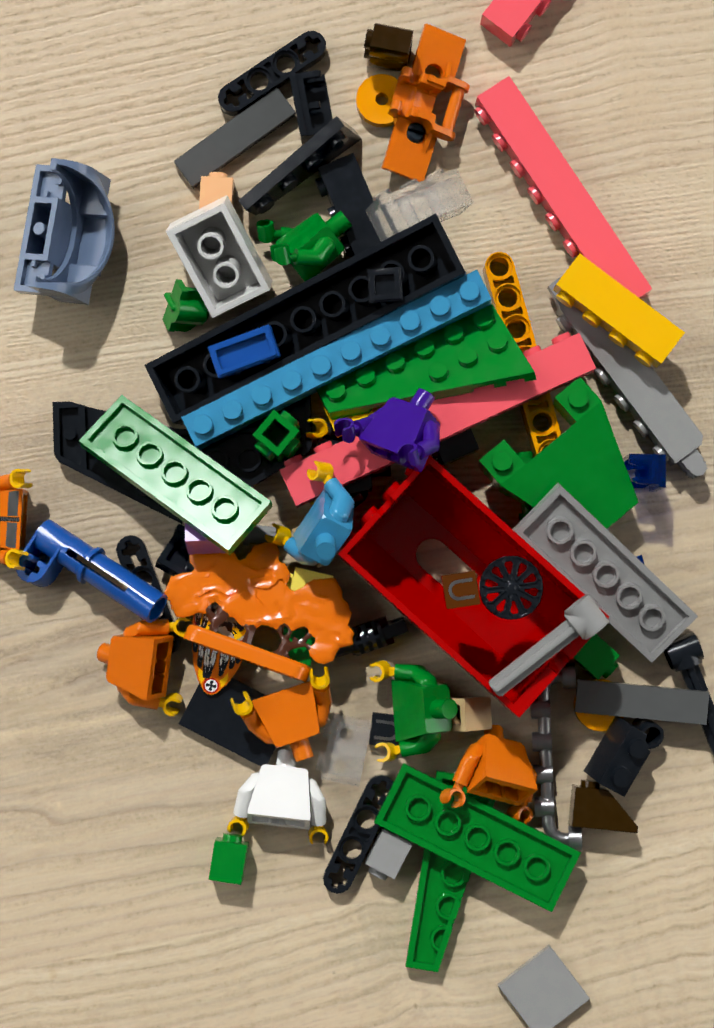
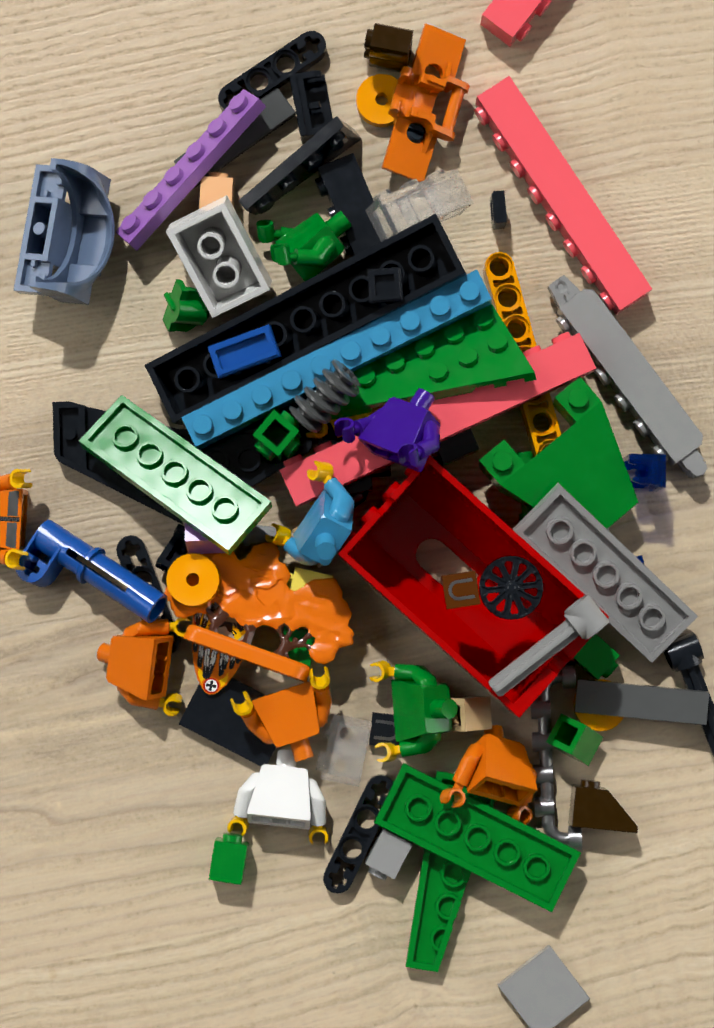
black hinge [334,616,408,659] -> none
yellow brick [553,253,685,368] -> none
black hinge [584,716,664,797] -> none
none -> medium lavender plate [115,89,266,251]
none -> light orange piece [166,553,220,607]
none -> dark grey piece [289,359,361,433]
none -> black tile [490,190,507,230]
none -> green brick [546,713,604,766]

